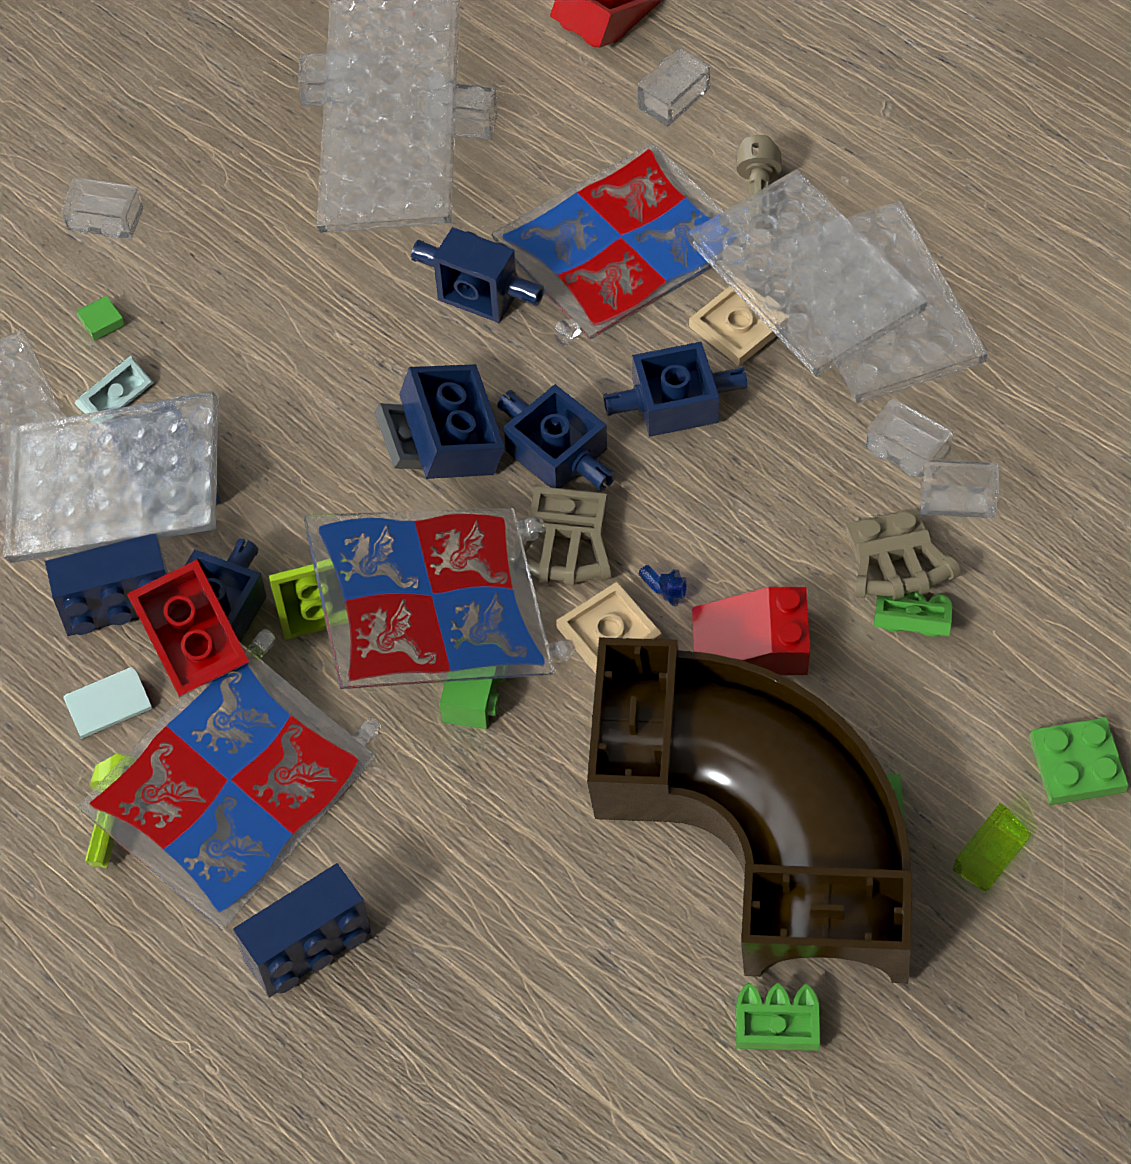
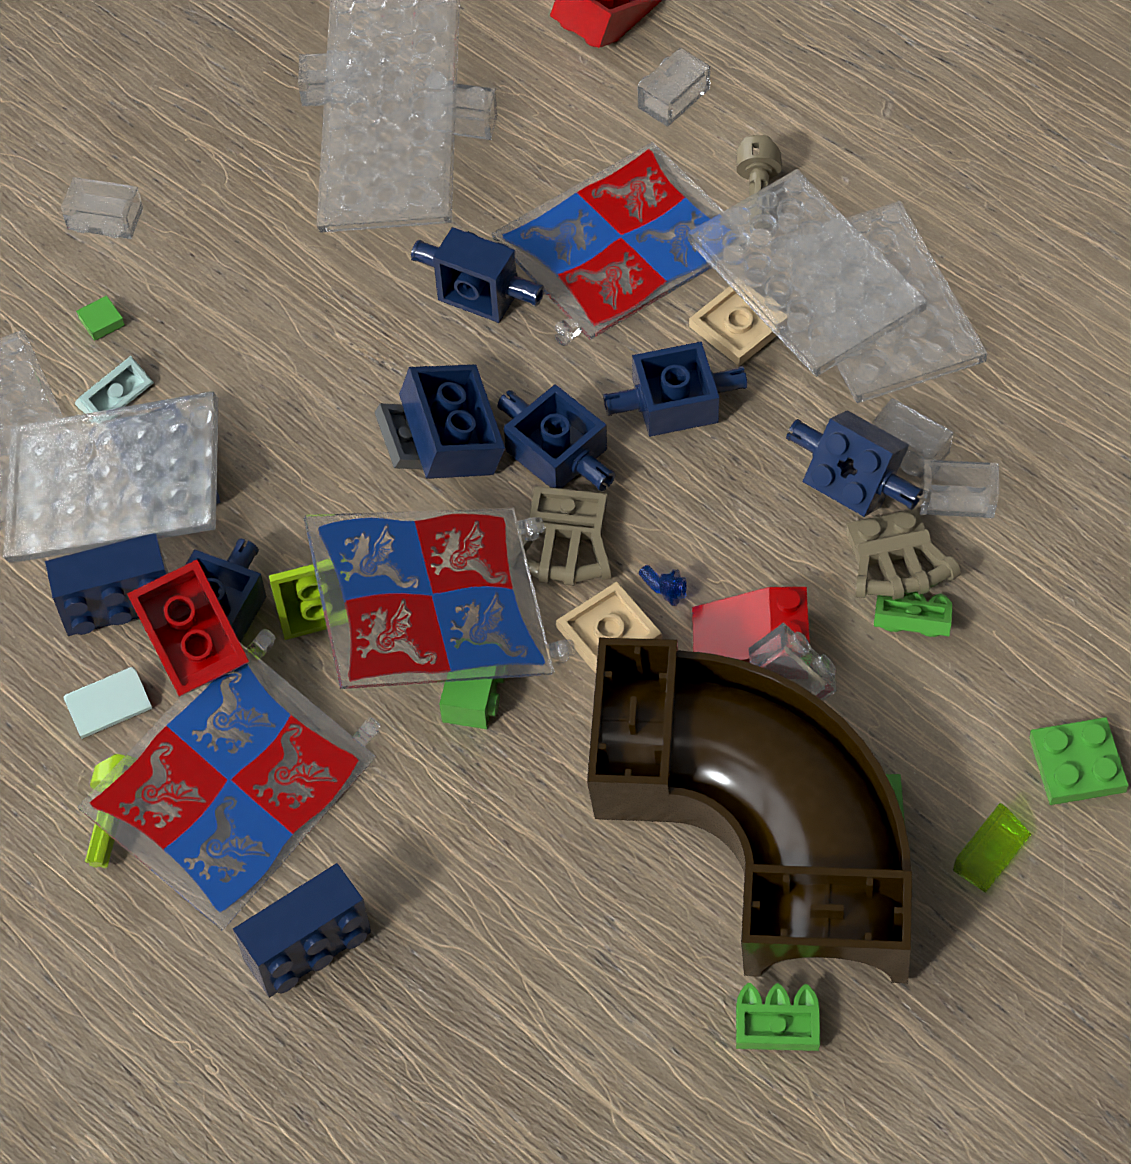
none -> clear brick [749,623,837,701]
none -> dark blue brick [786,410,924,517]

